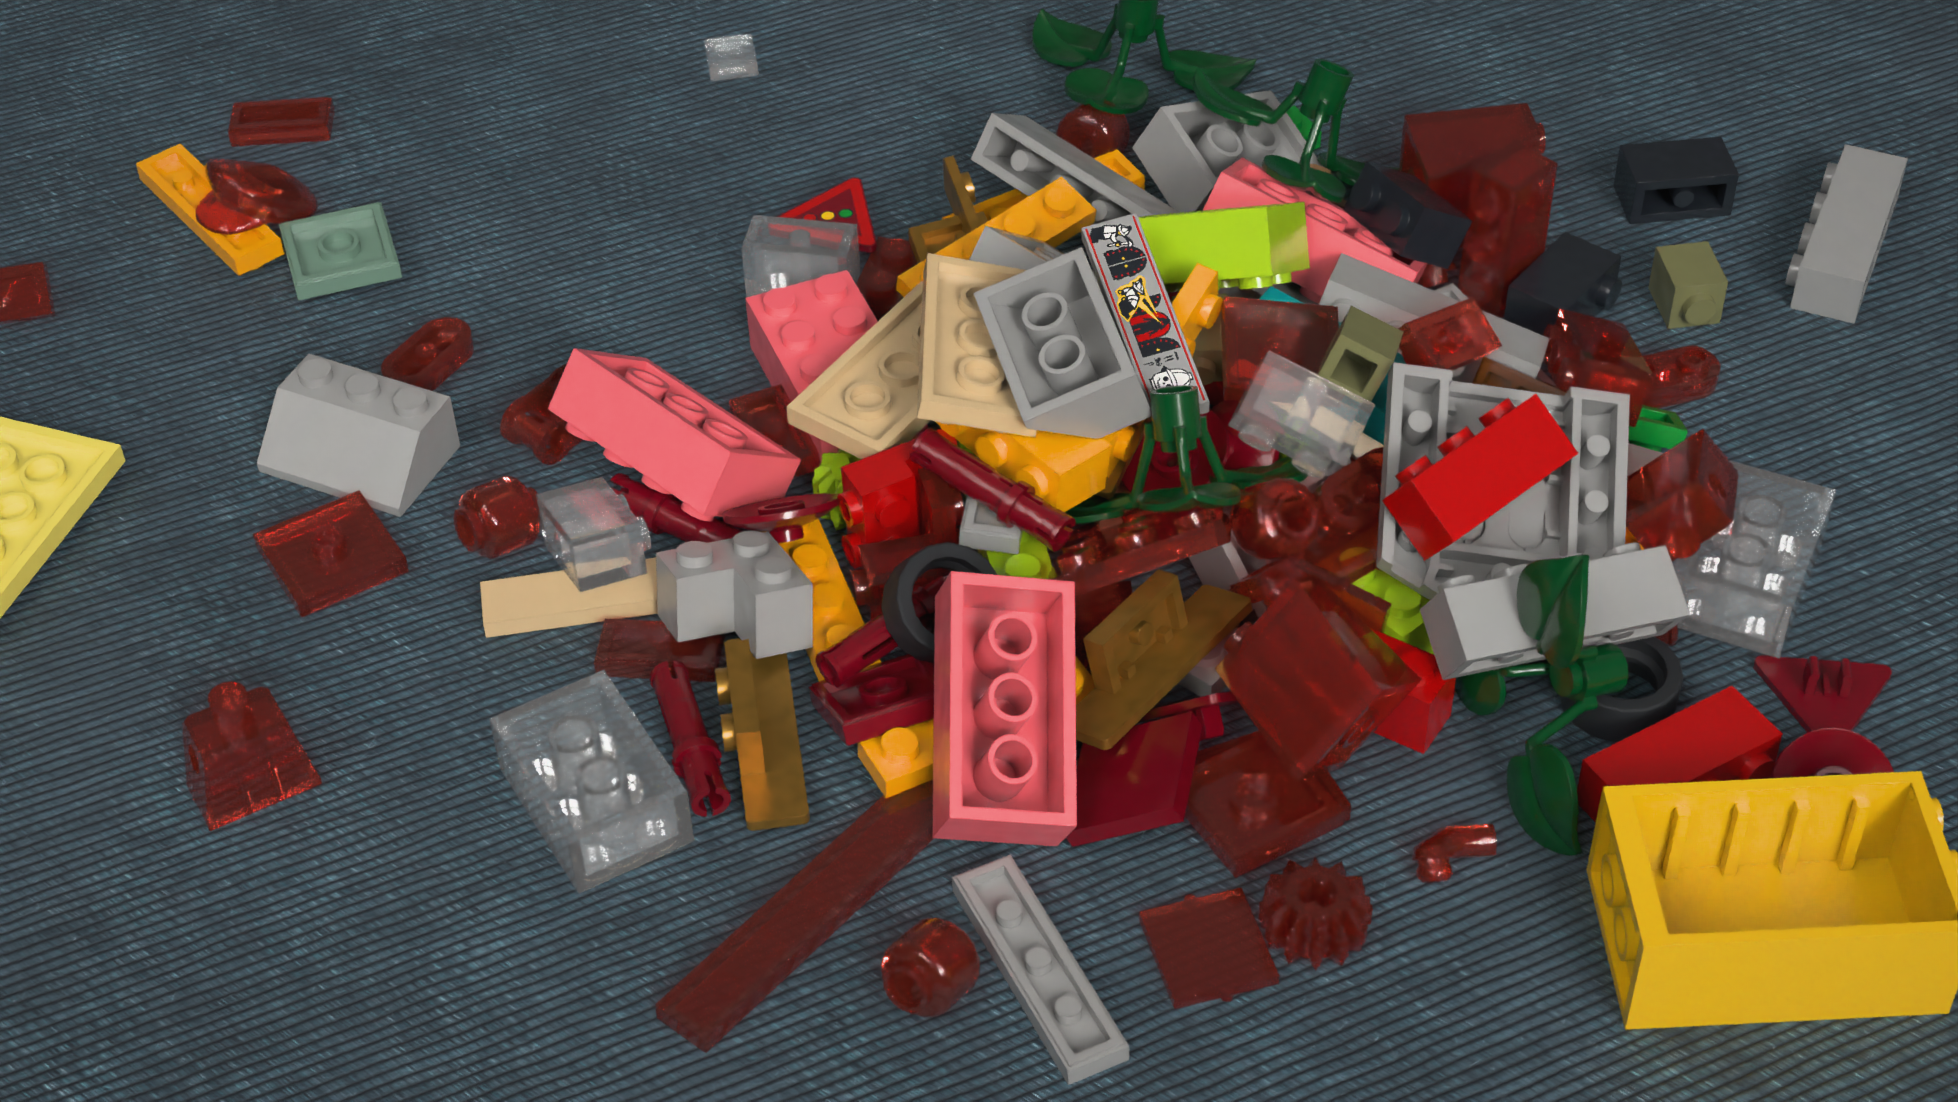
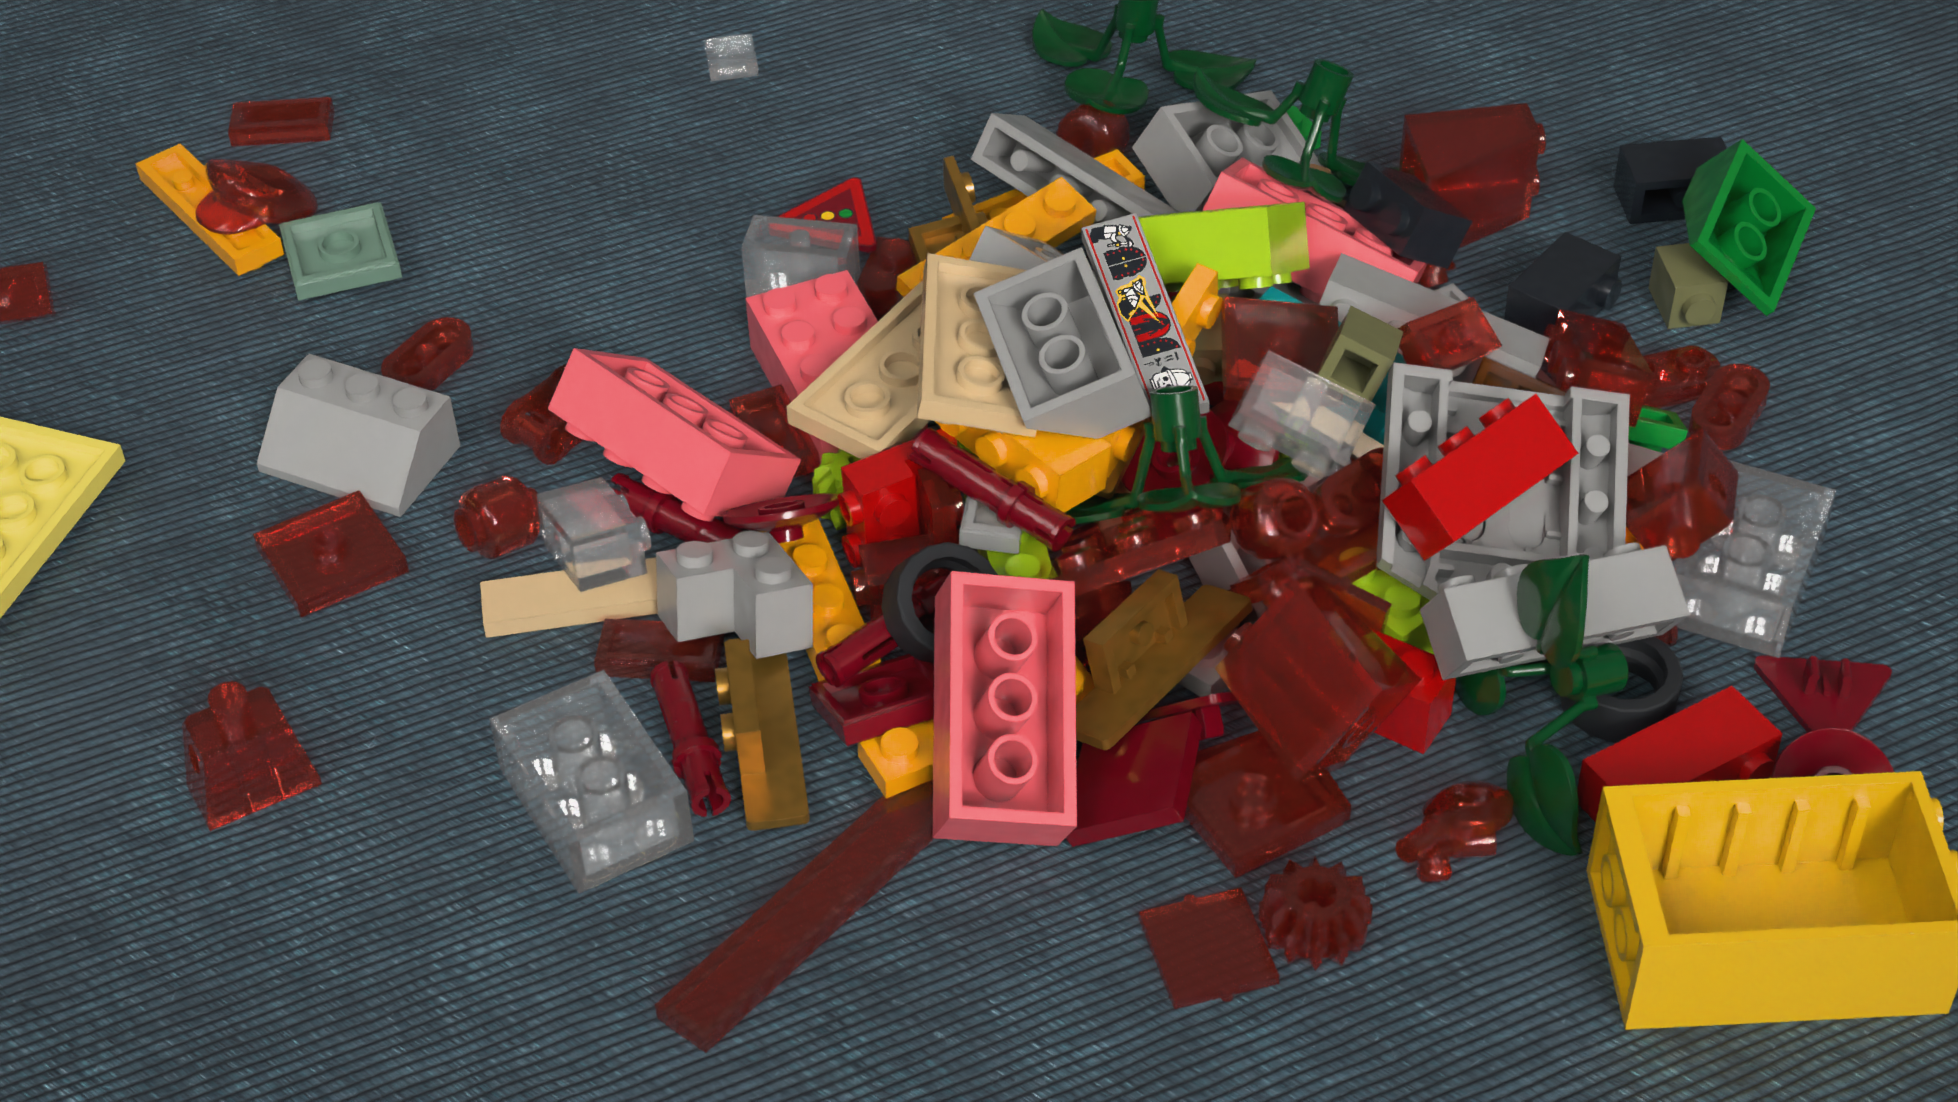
clear red head [881,917,980,1018] -> none
light grey tile [952,855,1129,1085] -> none
clear red brick [1458,141,1558,319] -> none
light grey brick [1785,144,1908,324] -> none
none -> clear red piece [1395,780,1514,863]
none -> green slope [1682,139,1816,316]
none -> clear red plate [1688,364,1770,451]

